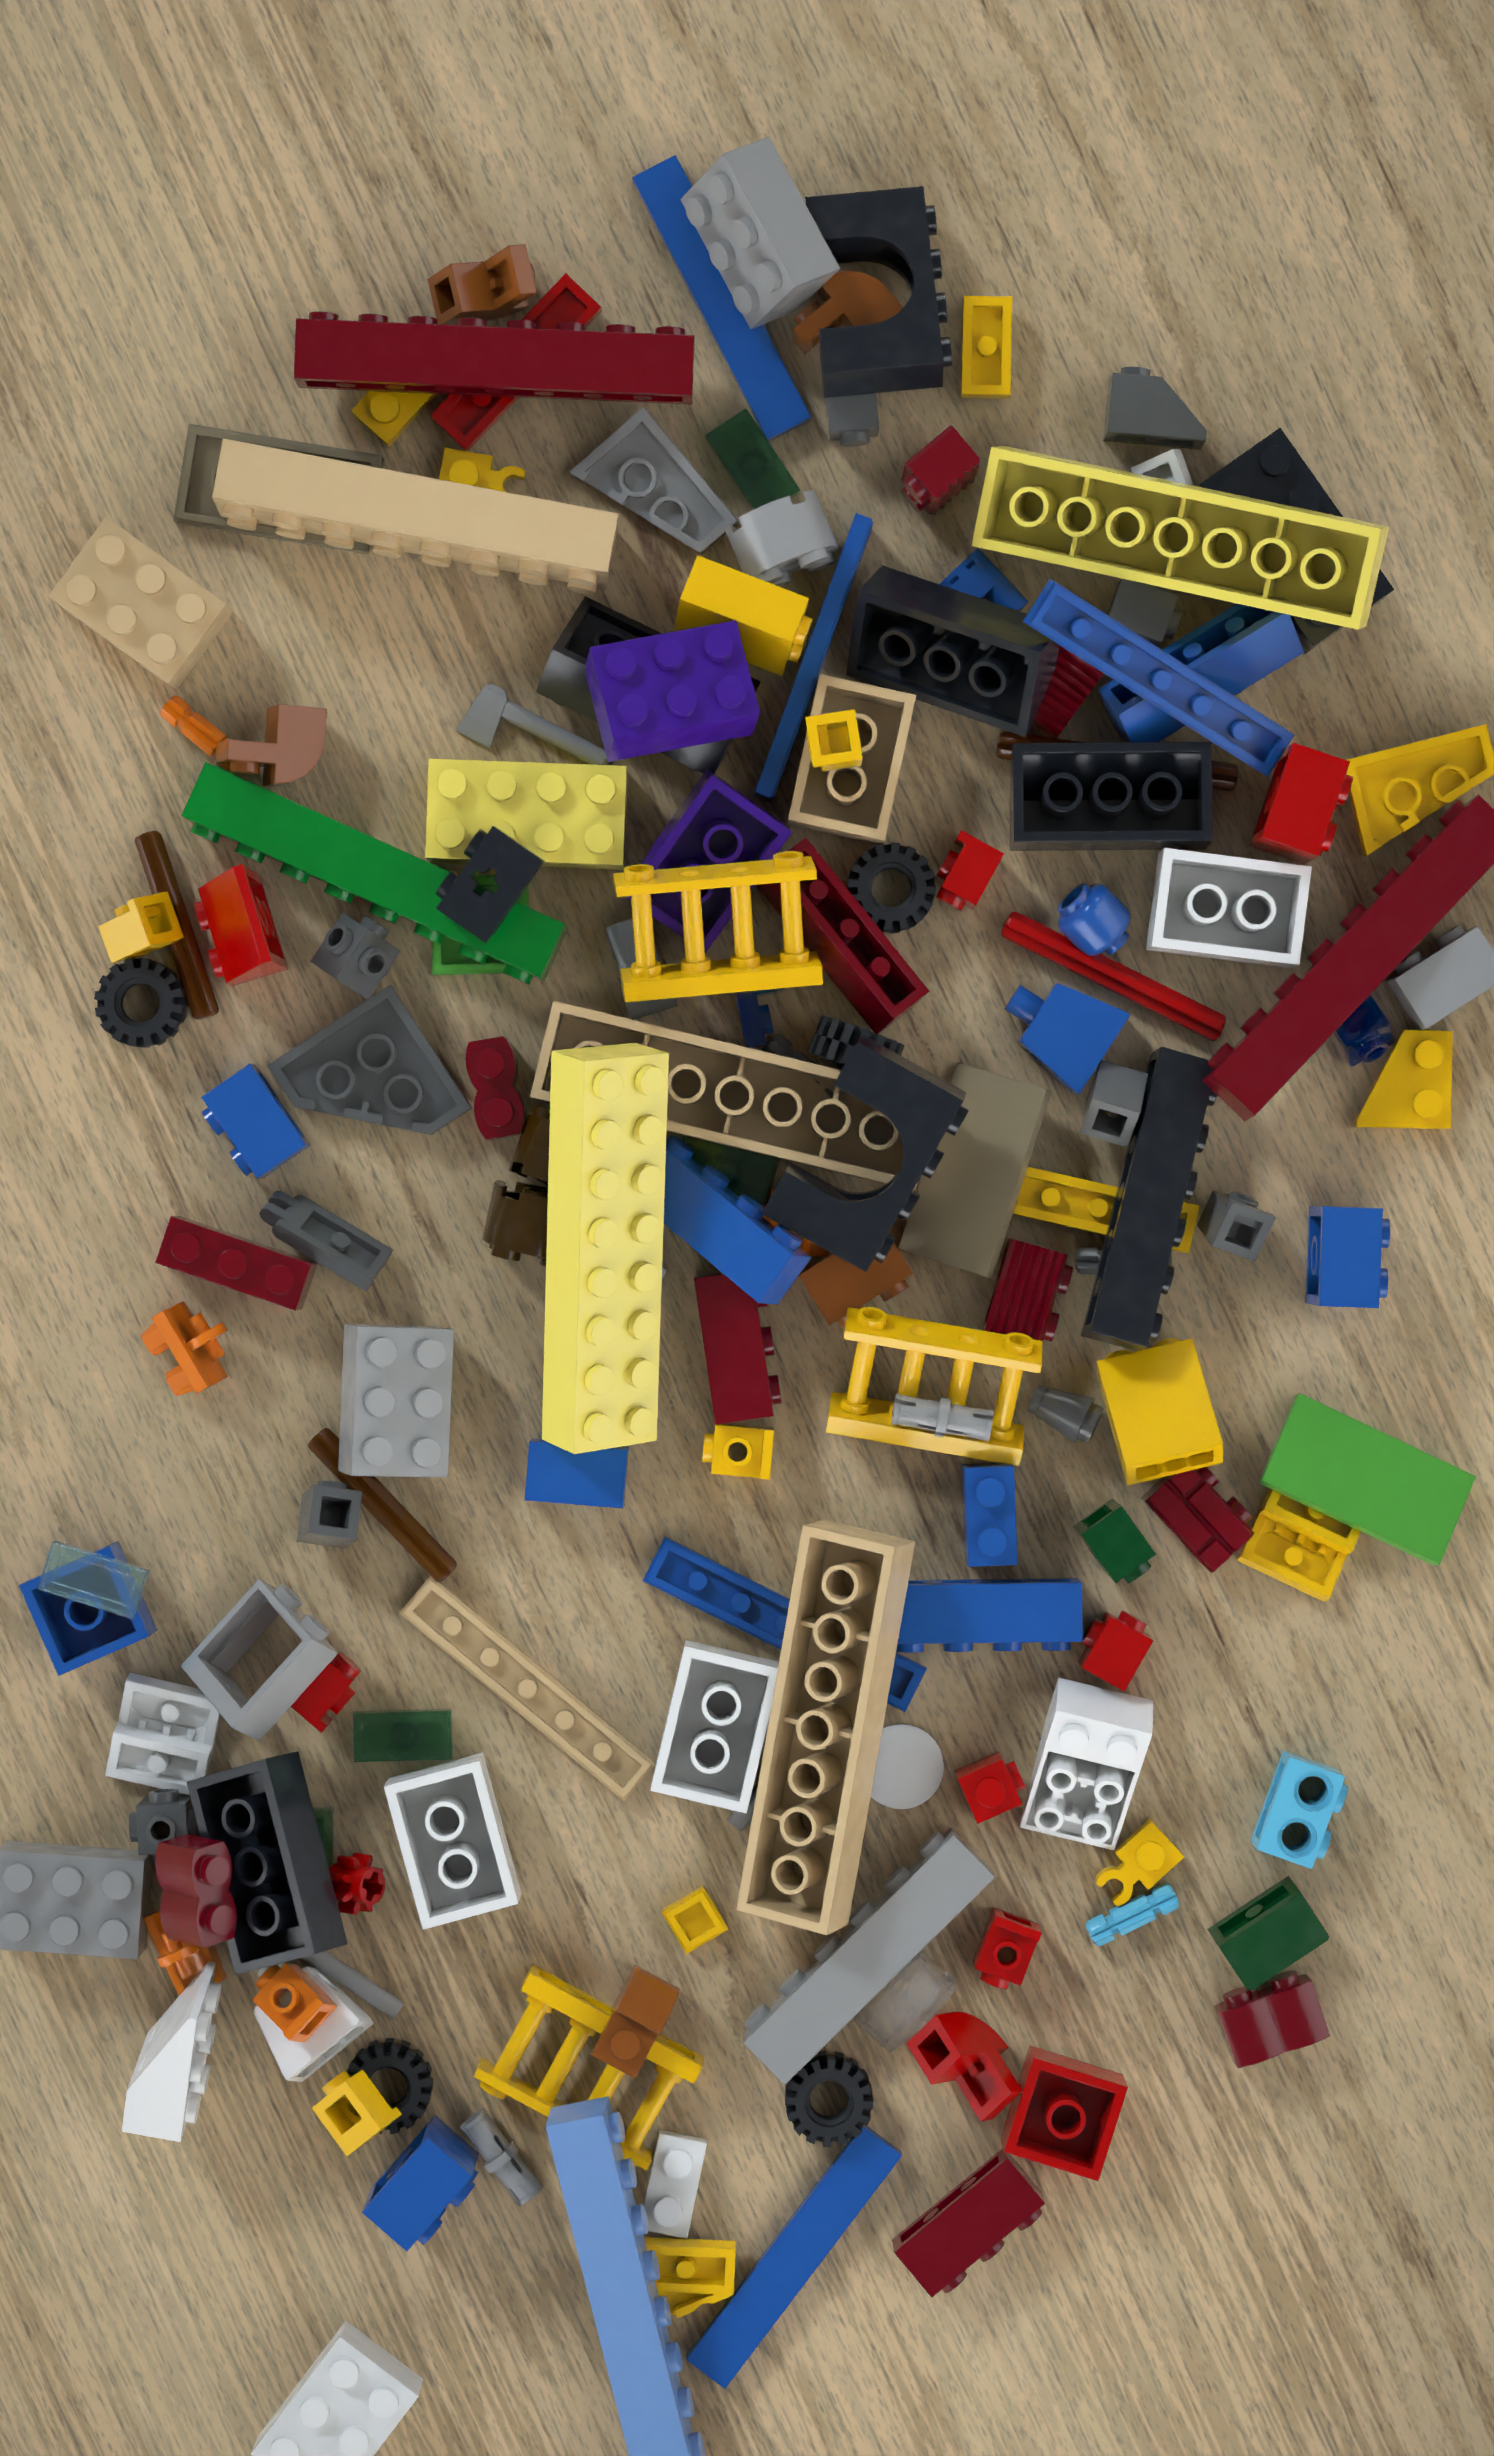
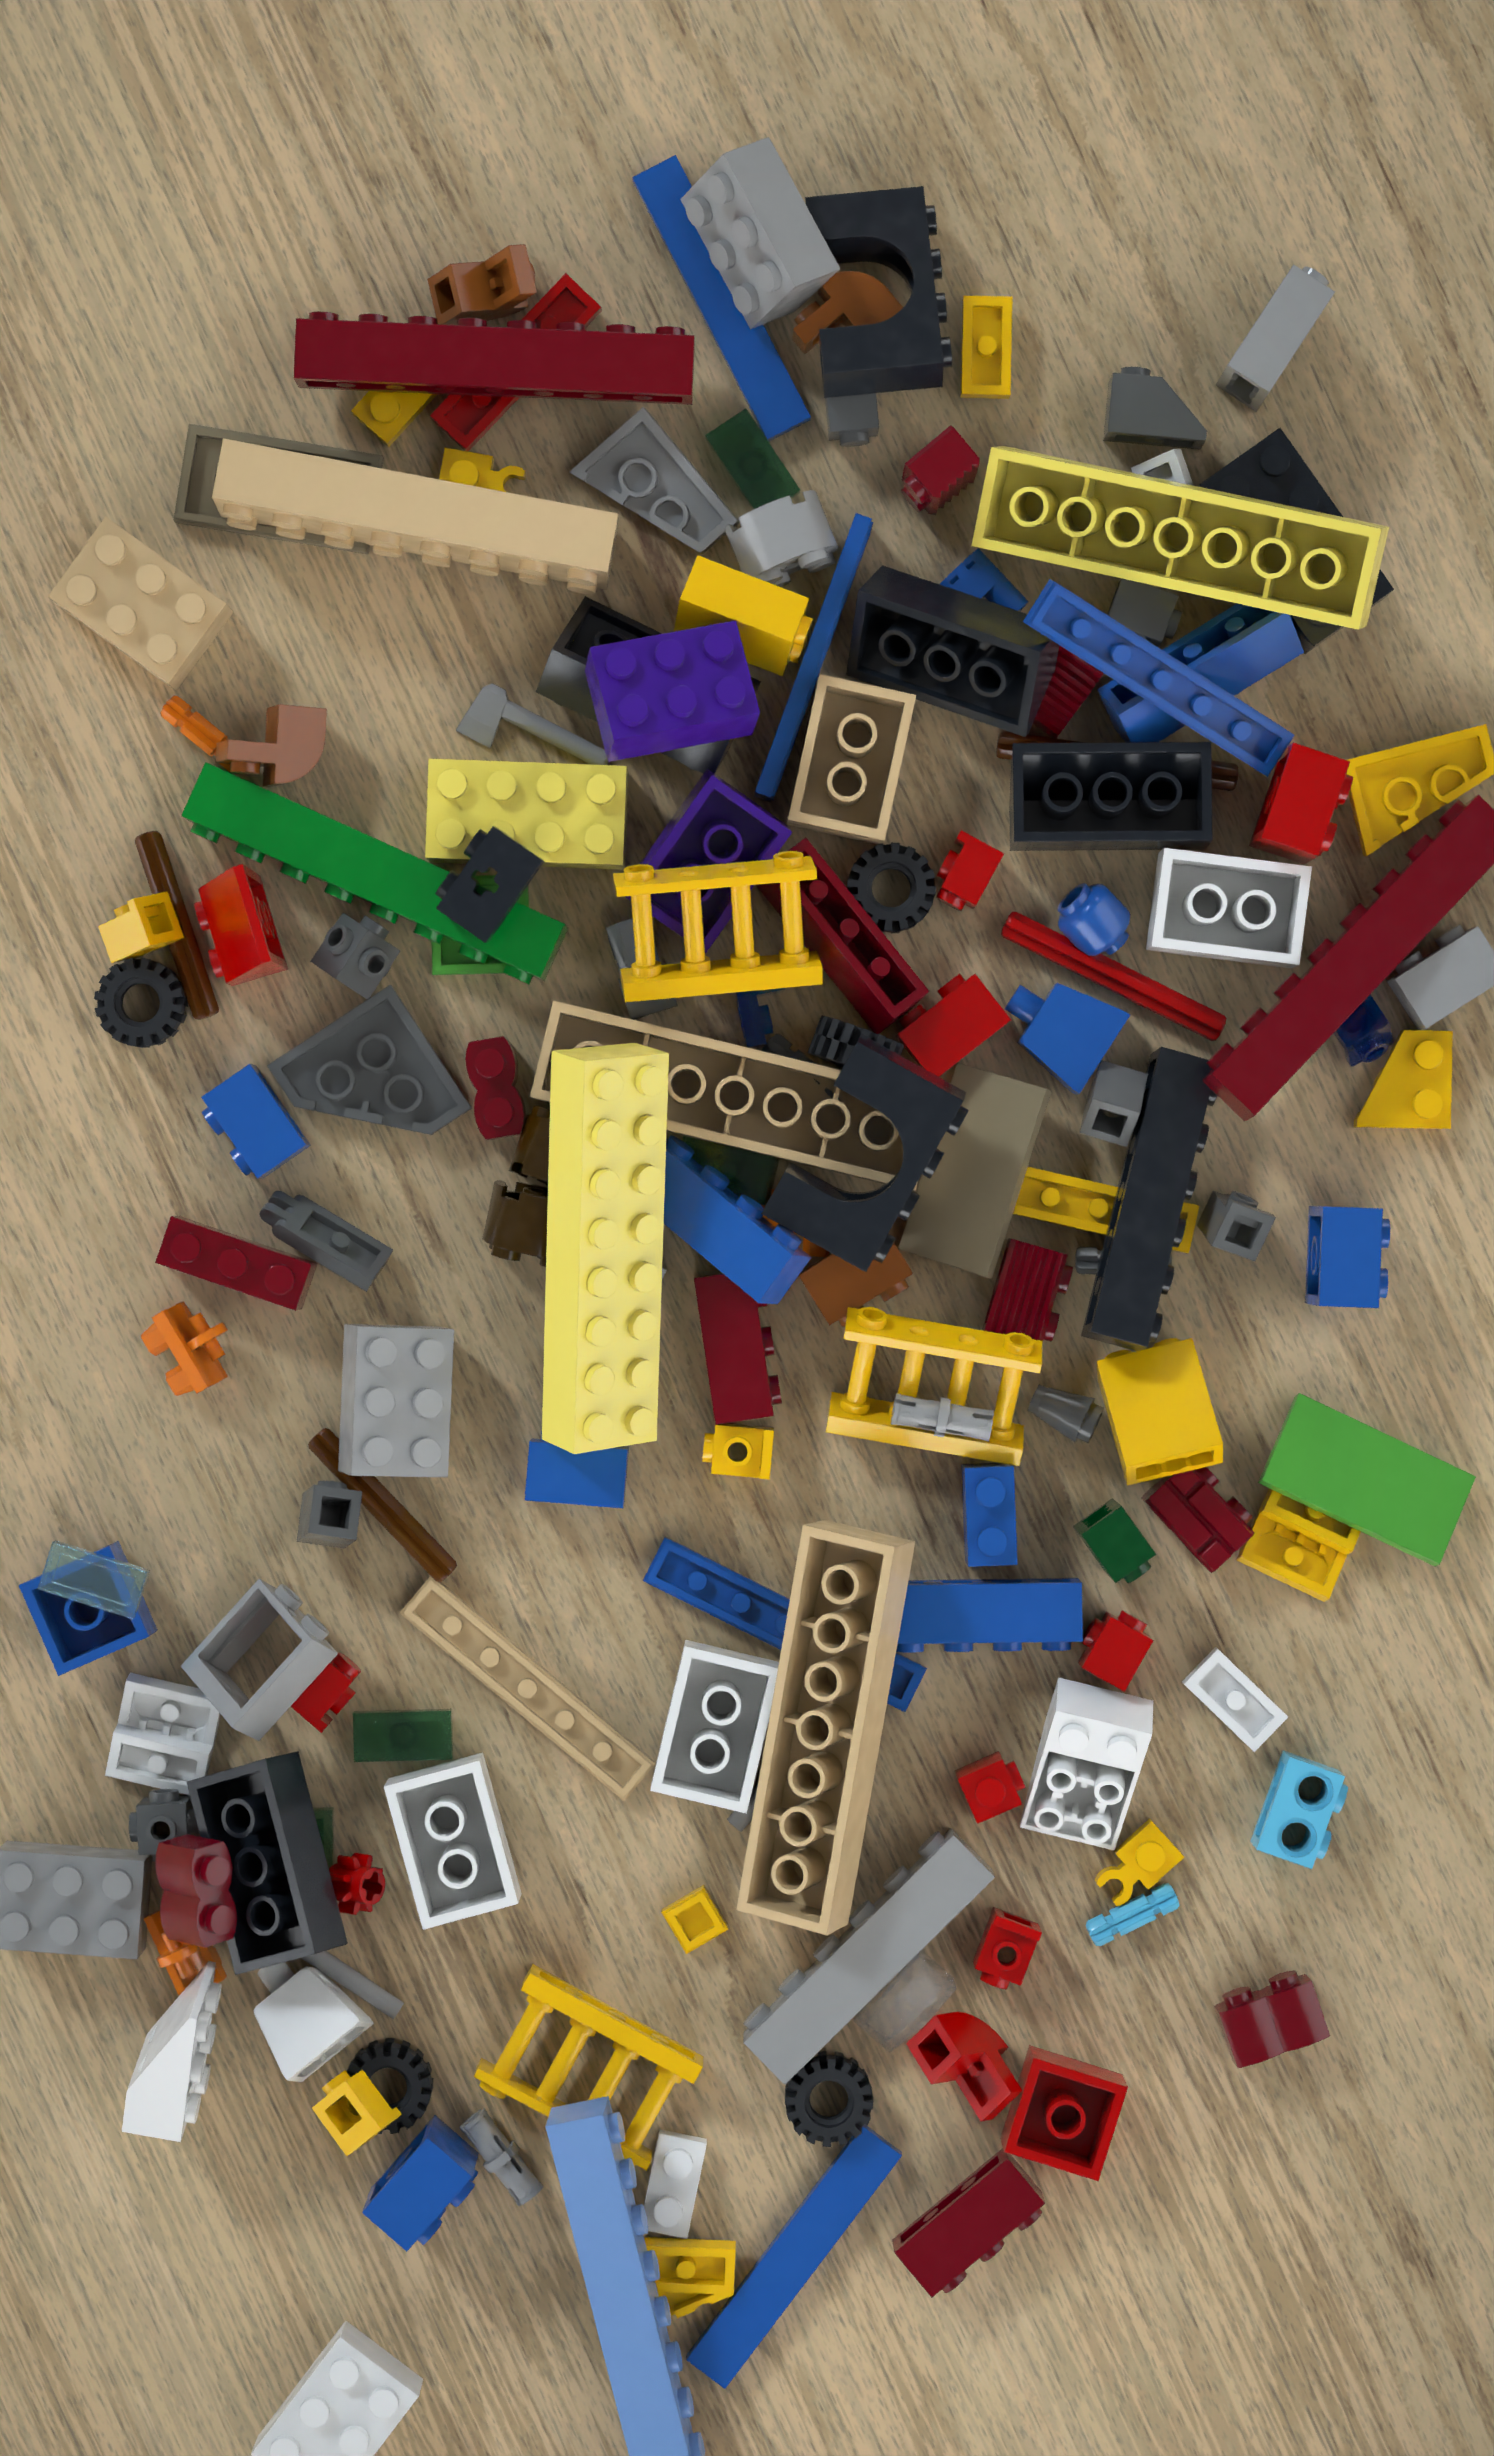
orange brick [252,1963,338,2043] -> none
dark orange brick [591,1964,680,2078] -> none
yellow brick [805,709,863,772] -> none
white sticker [871,1724,944,1809] -> none
dark green panel [1207,1876,1329,1991] -> none
none -> red brick [896,973,1011,1077]
none -> white plate [1182,1647,1288,1752]
none -> light grey brick [1216,264,1335,412]

